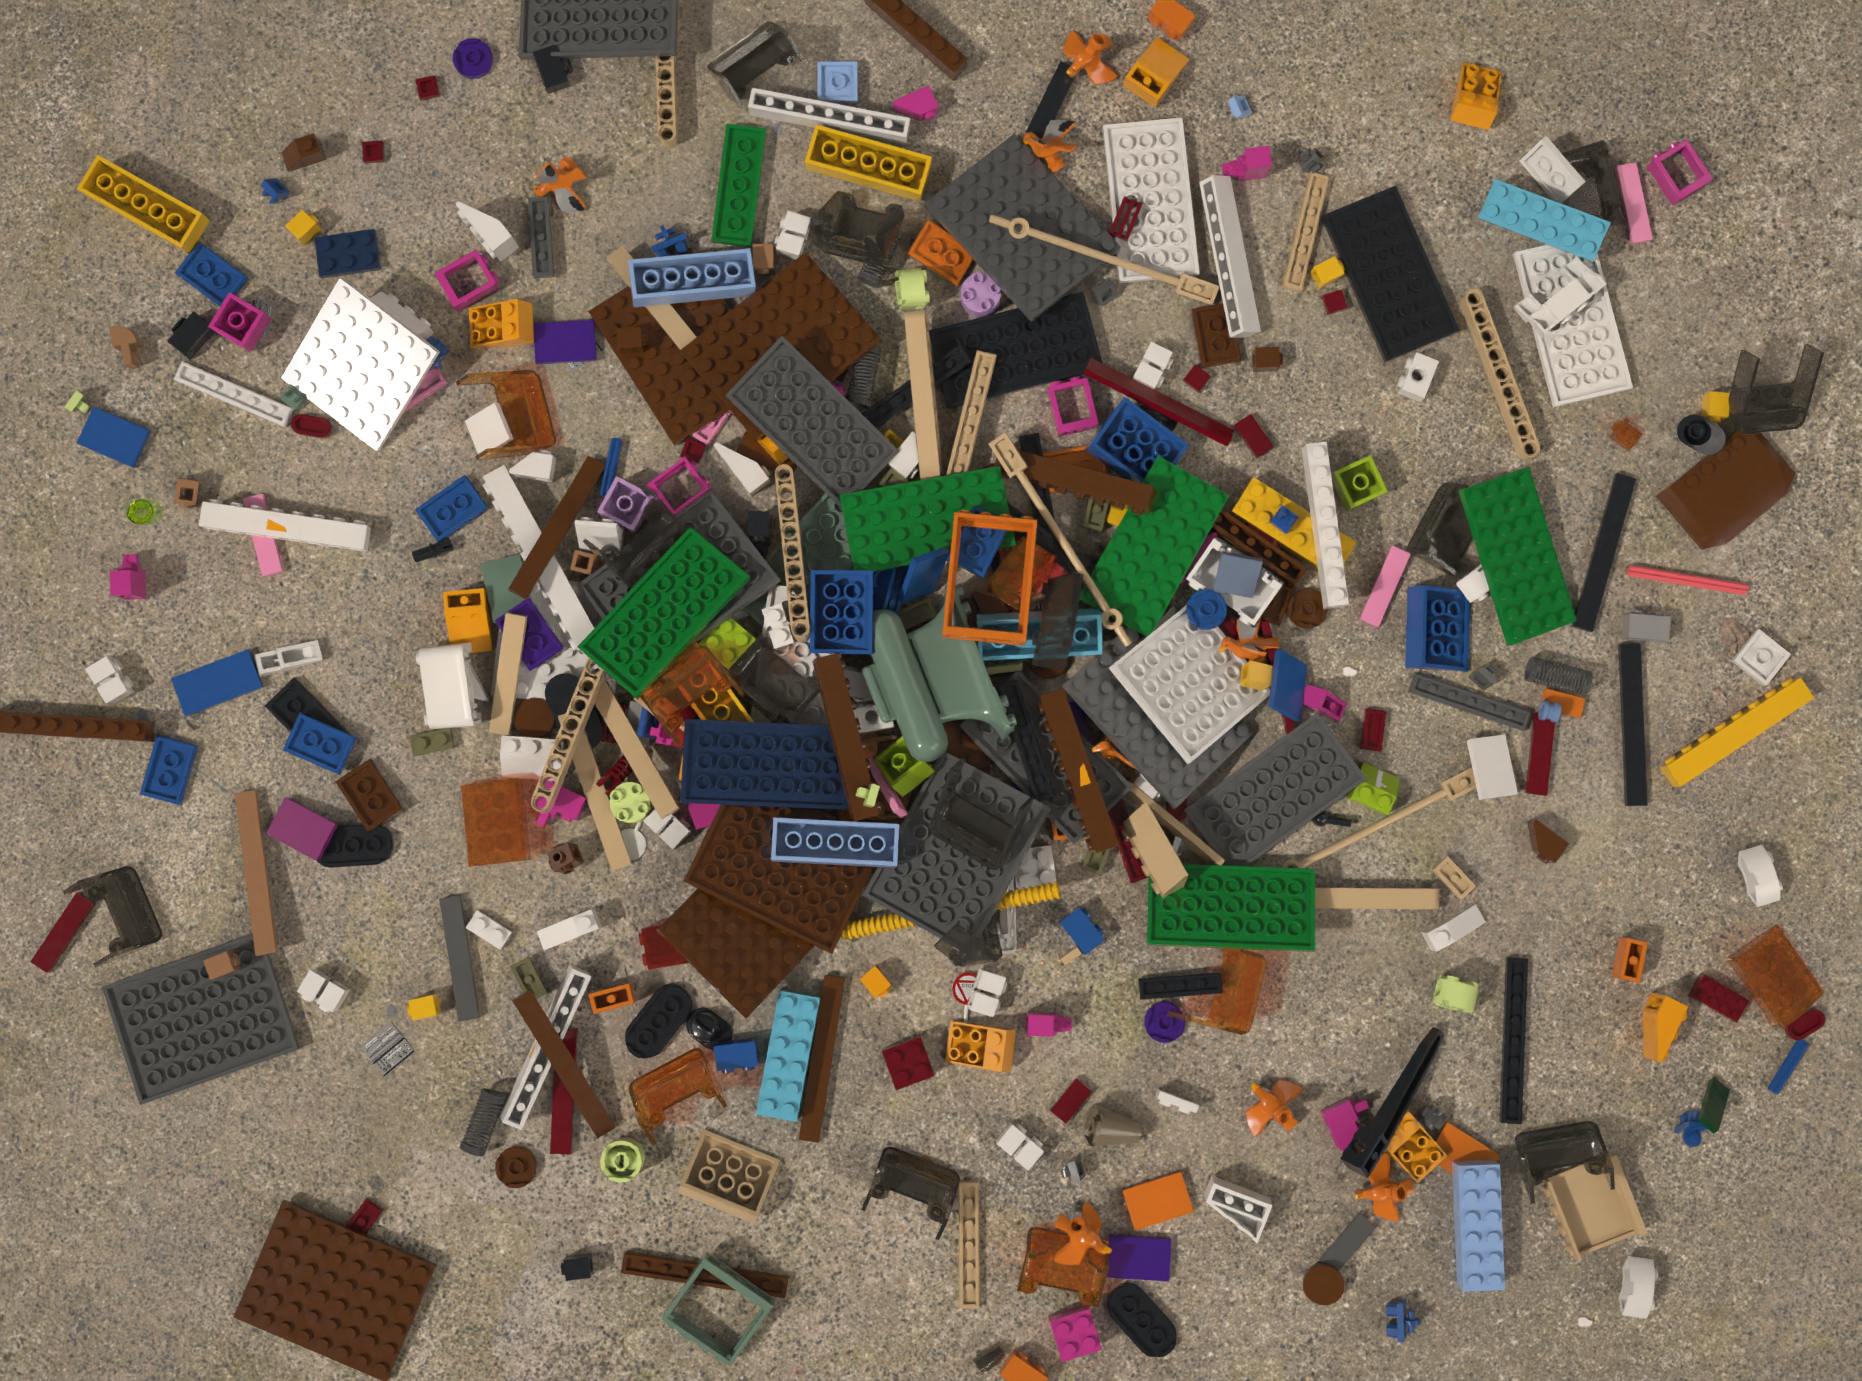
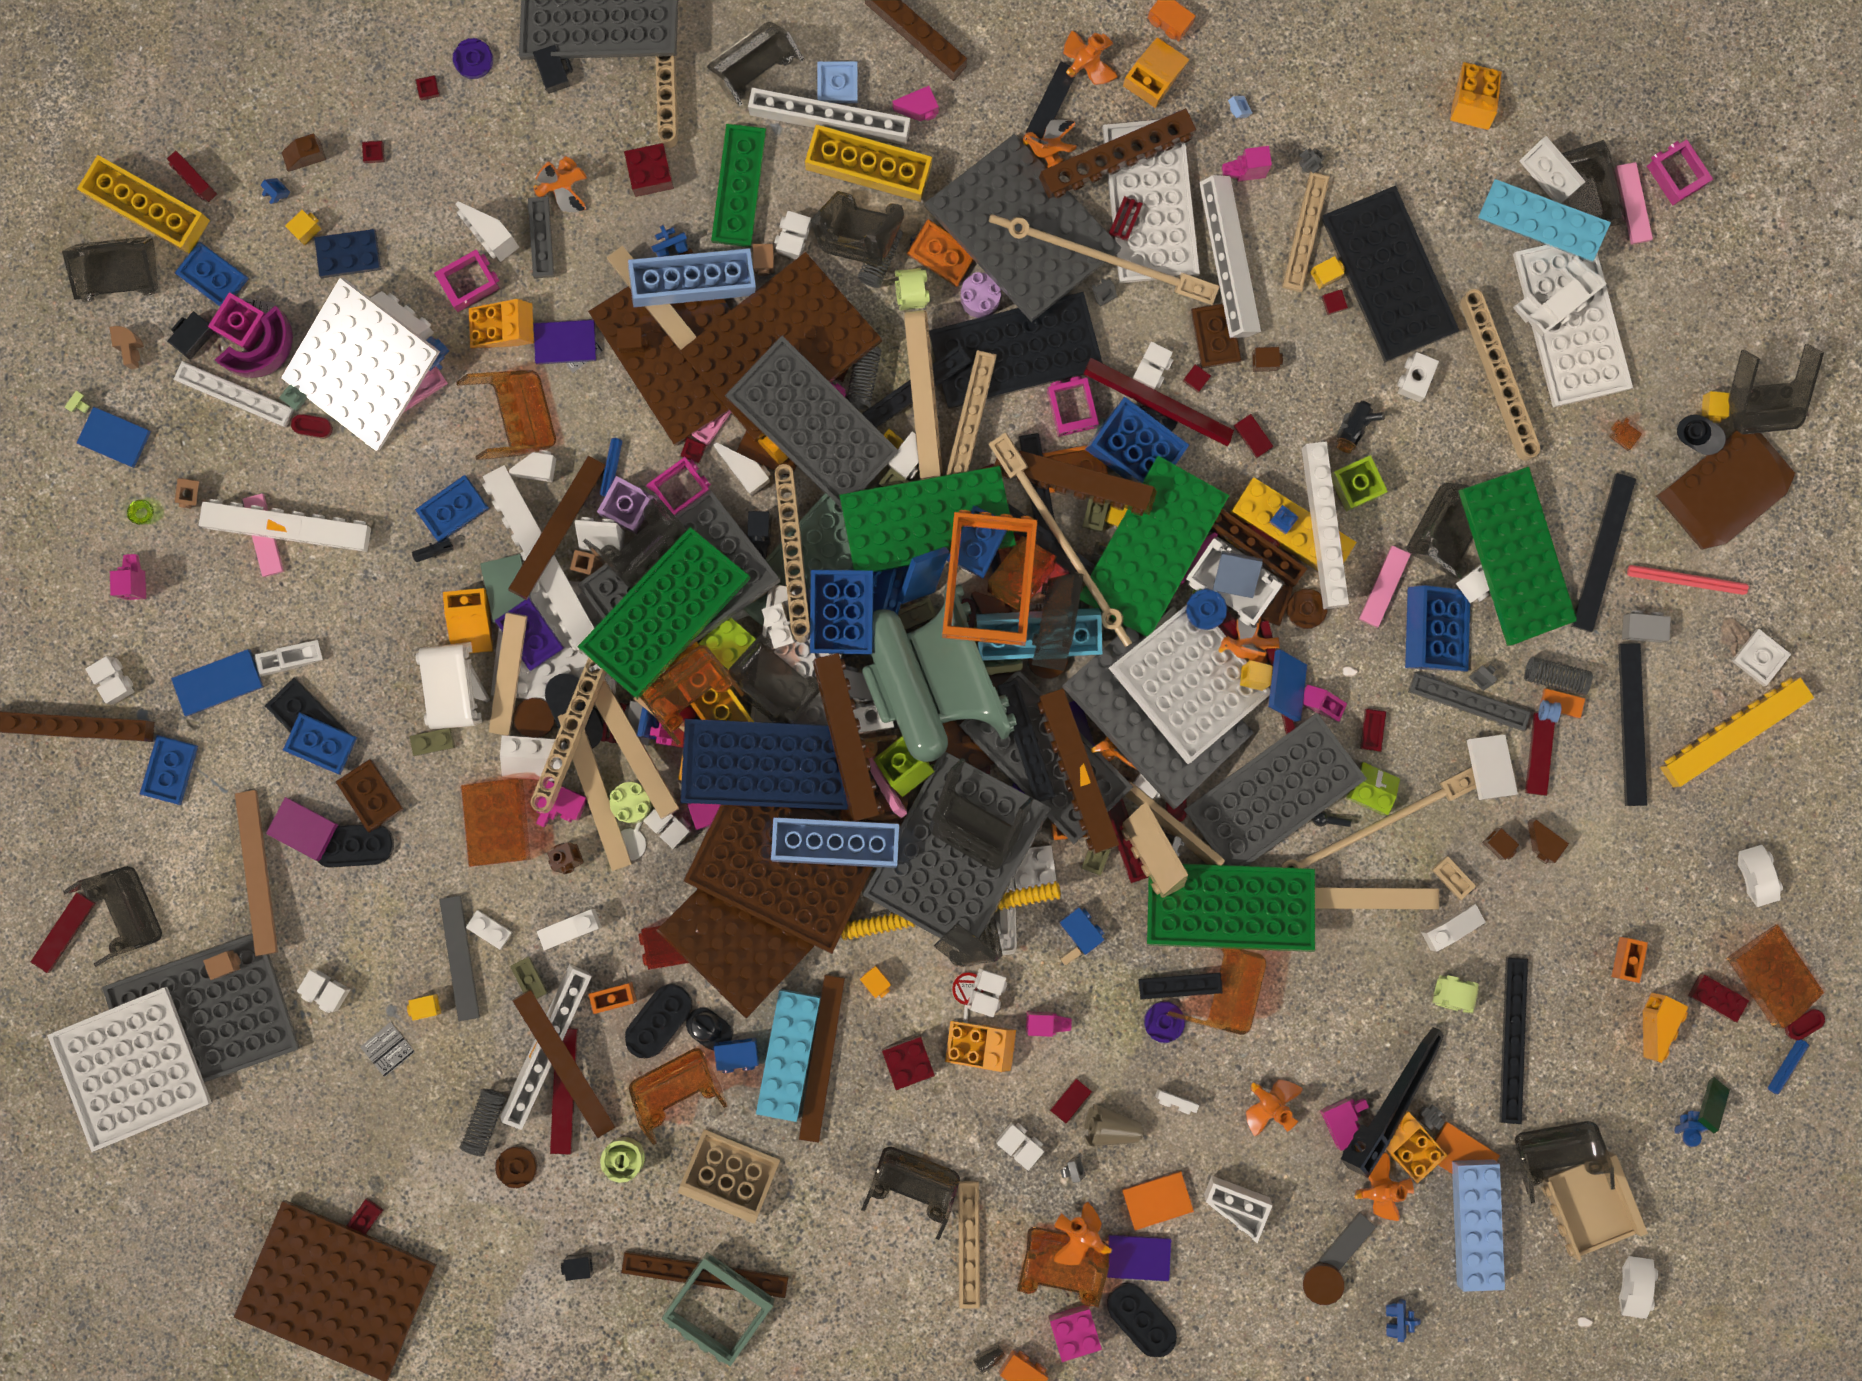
white tile [465,402,513,458] -> none
dark red hinge [596,755,633,796] -> none
yellowish green tile [856,784,880,808] -> none
none -> white plate [47,987,212,1152]
none -> clear smoke windscreen [62,236,158,302]
none -> dark red piece [166,151,218,203]
none -> magenta brick [215,305,293,378]
none -> dark red brick [624,143,674,197]
none -> reddish brown brick [1039,108,1196,199]
none -> black piece [1336,400,1385,454]
none -> reddish brown brick [1482,828,1519,860]

